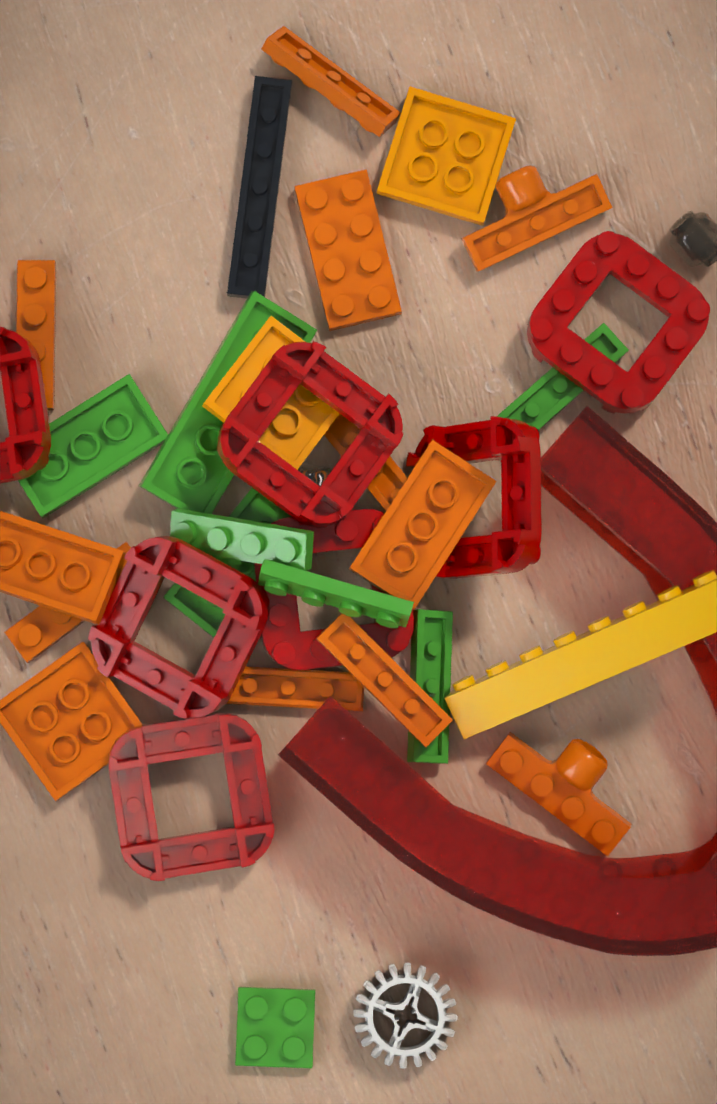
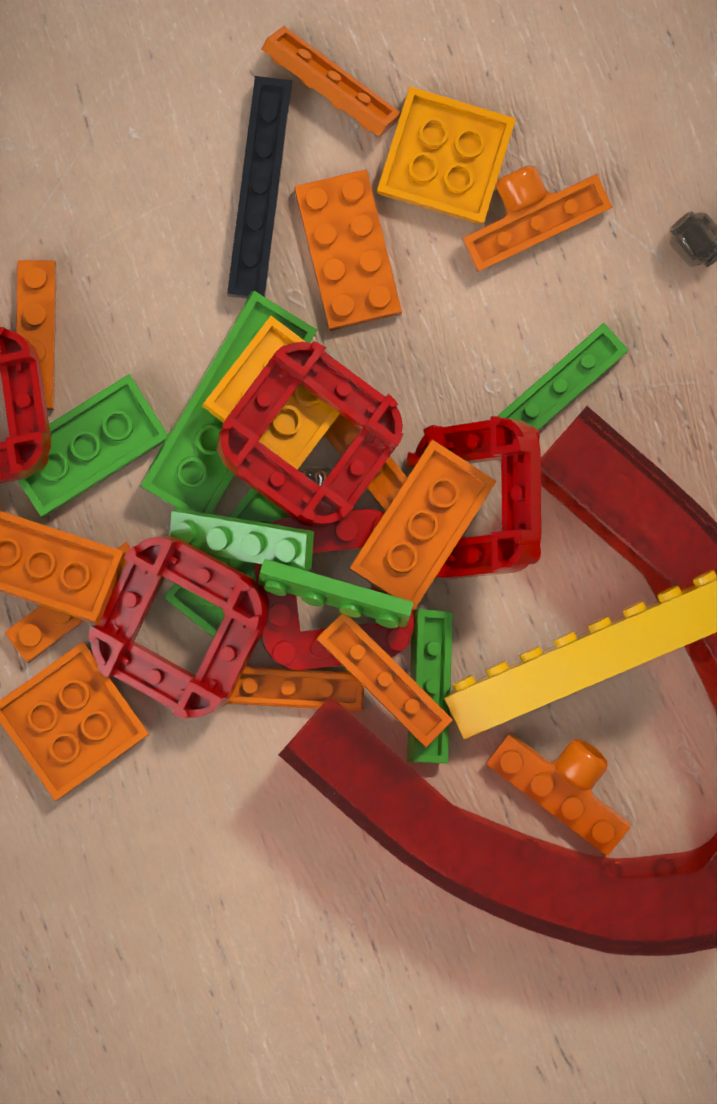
red plate [108,713,274,881] -> none
bright green plate [235,987,315,1068] -> none
white gear [353,962,458,1069] -> none
red plate [527,231,710,414] -> none

